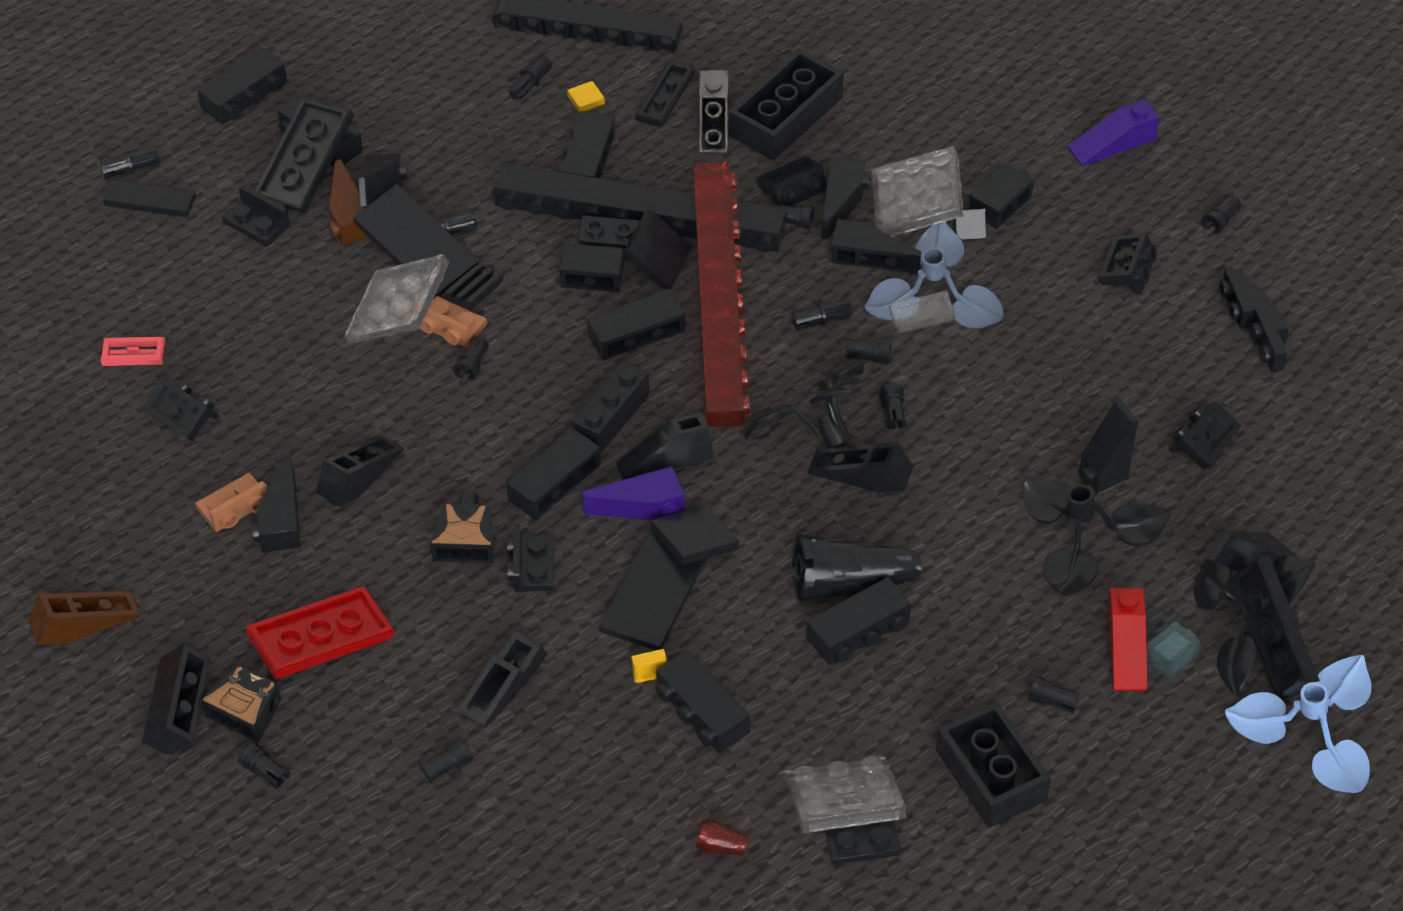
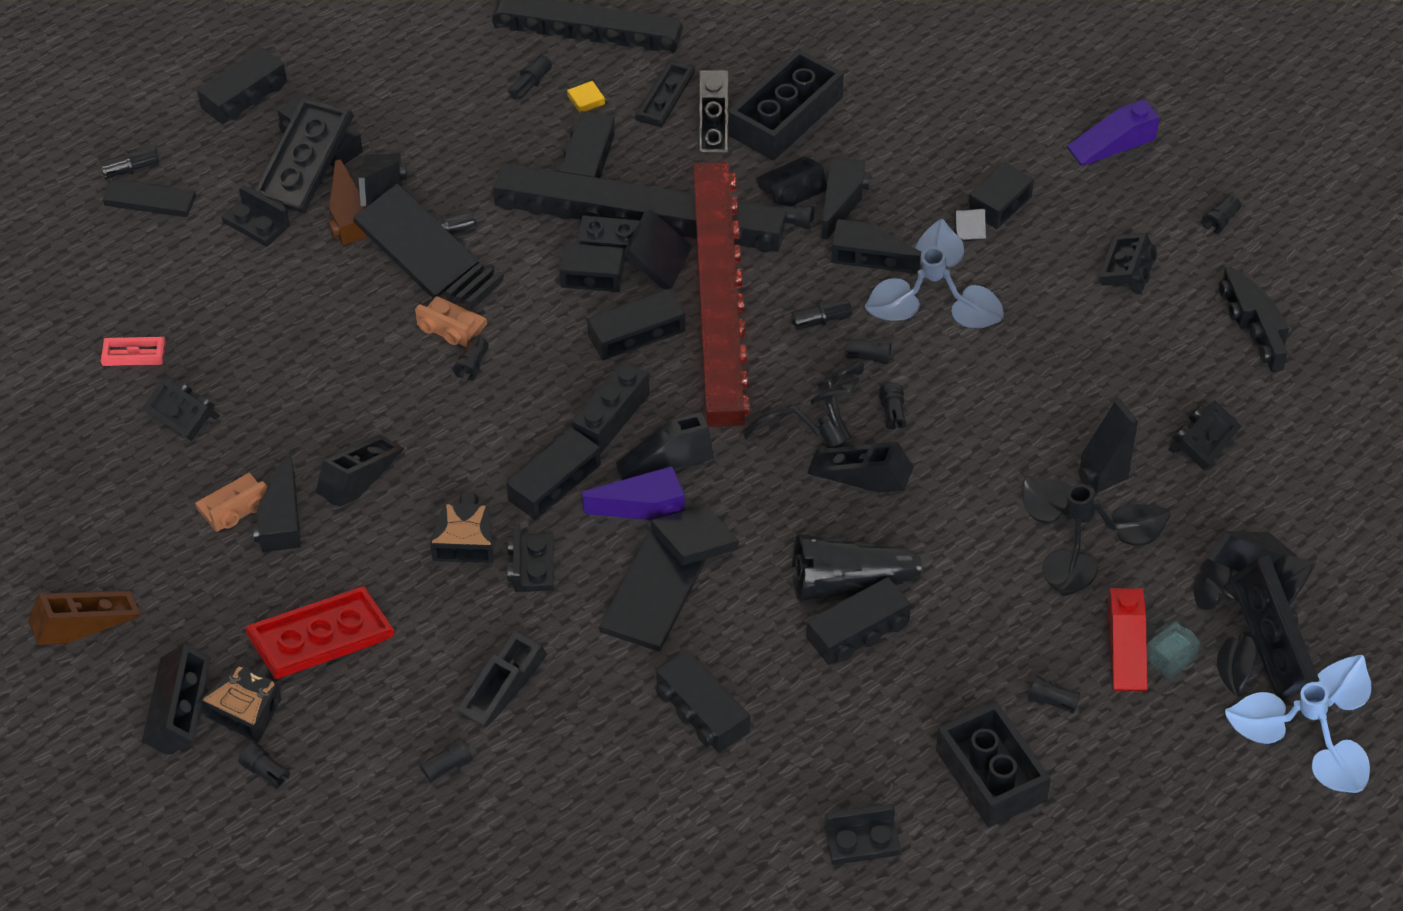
clear plate [344,254,450,344] -> none
yellow tile [631,649,667,683] -> none
clear red cone [695,819,749,856] -> none
clear plate [785,756,907,833] -> none
clear plate [872,146,964,236] -> none
clear tile [888,291,956,334] -> none

